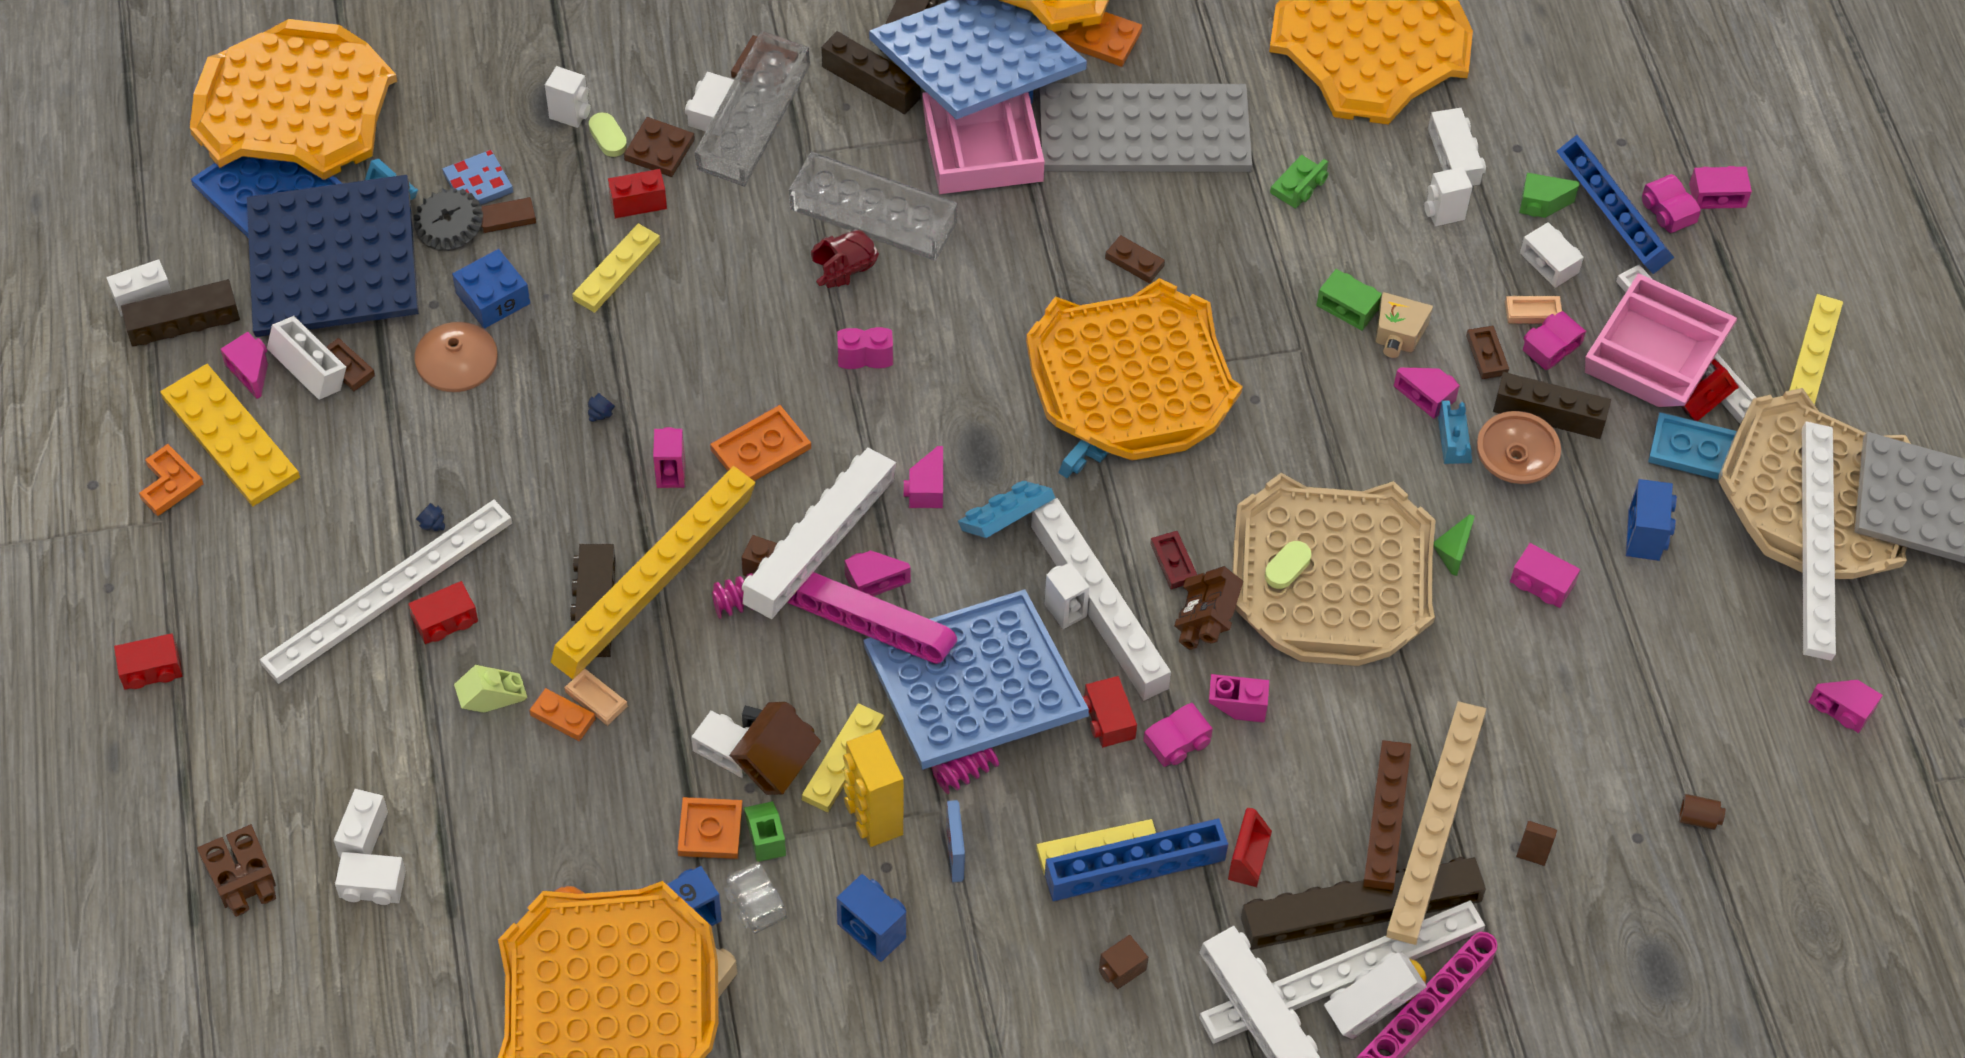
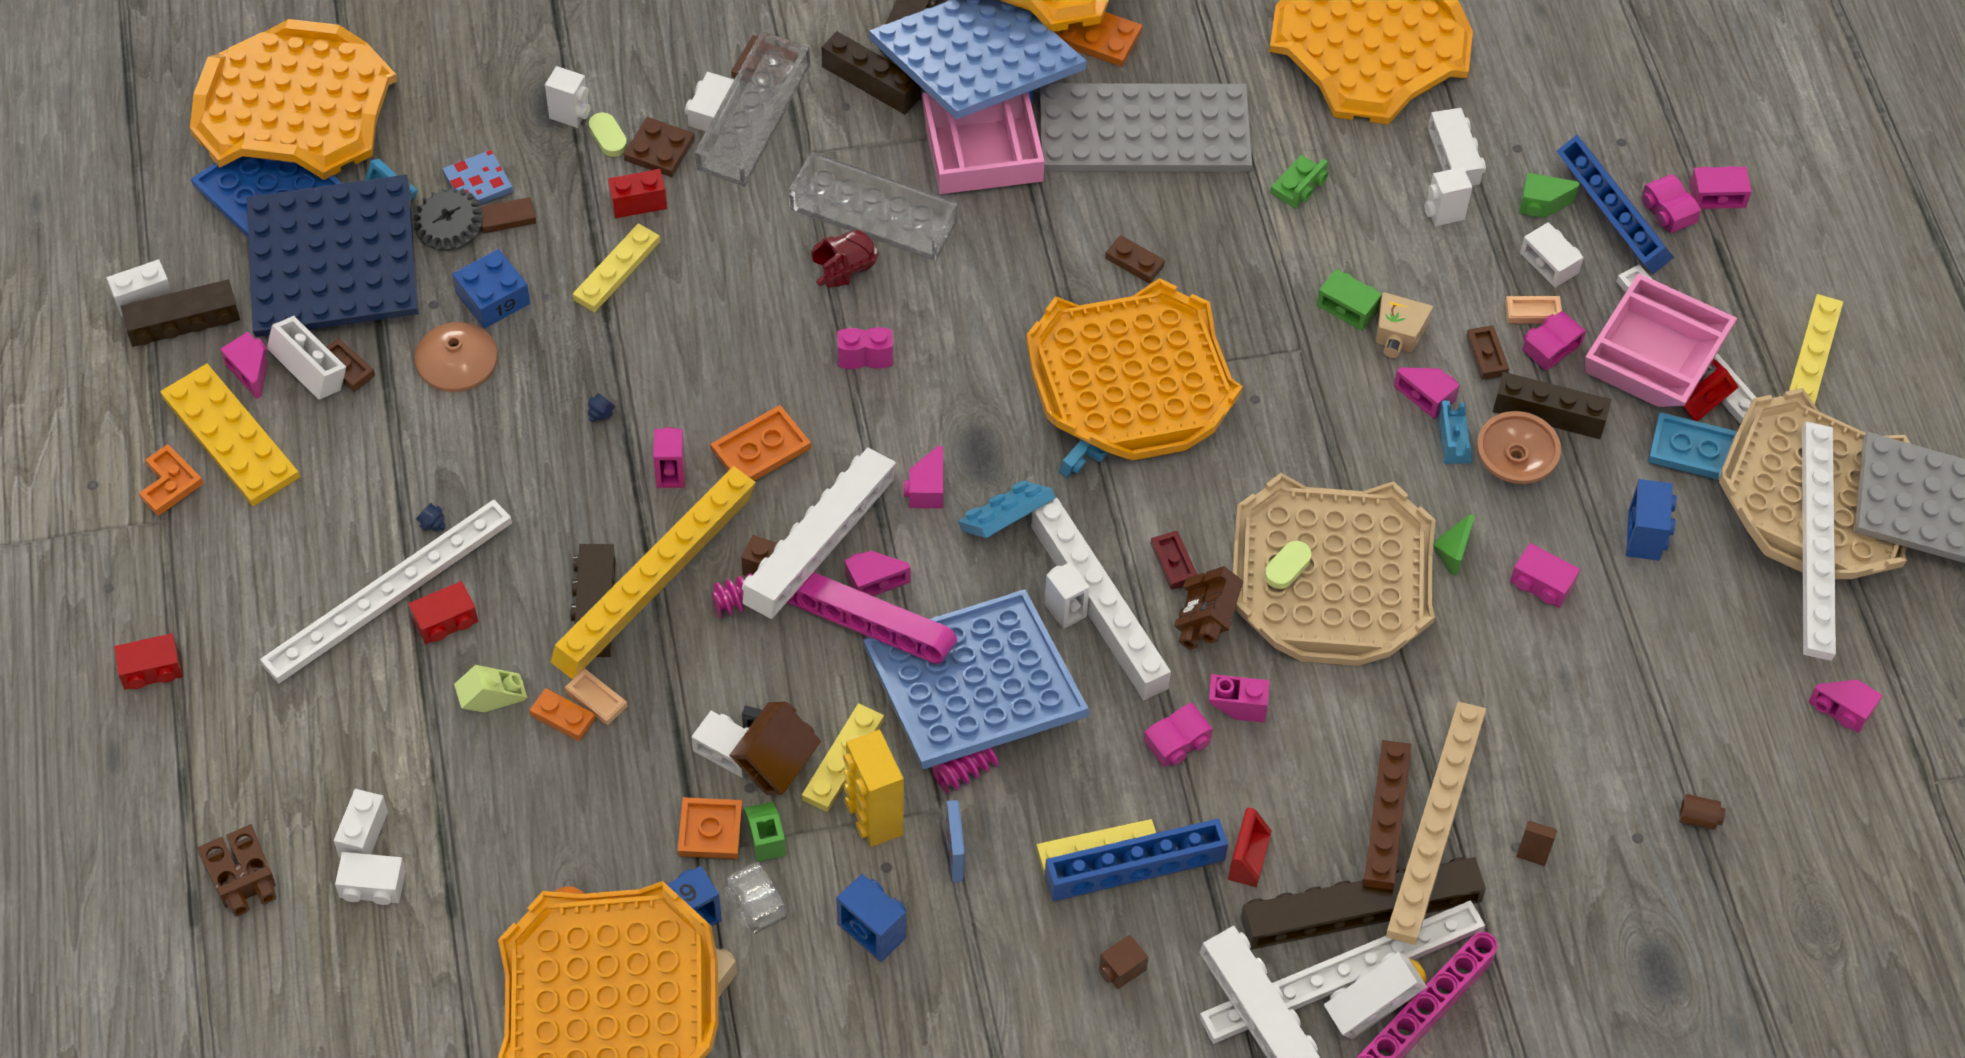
red brick [1082,676,1137,748] -> none

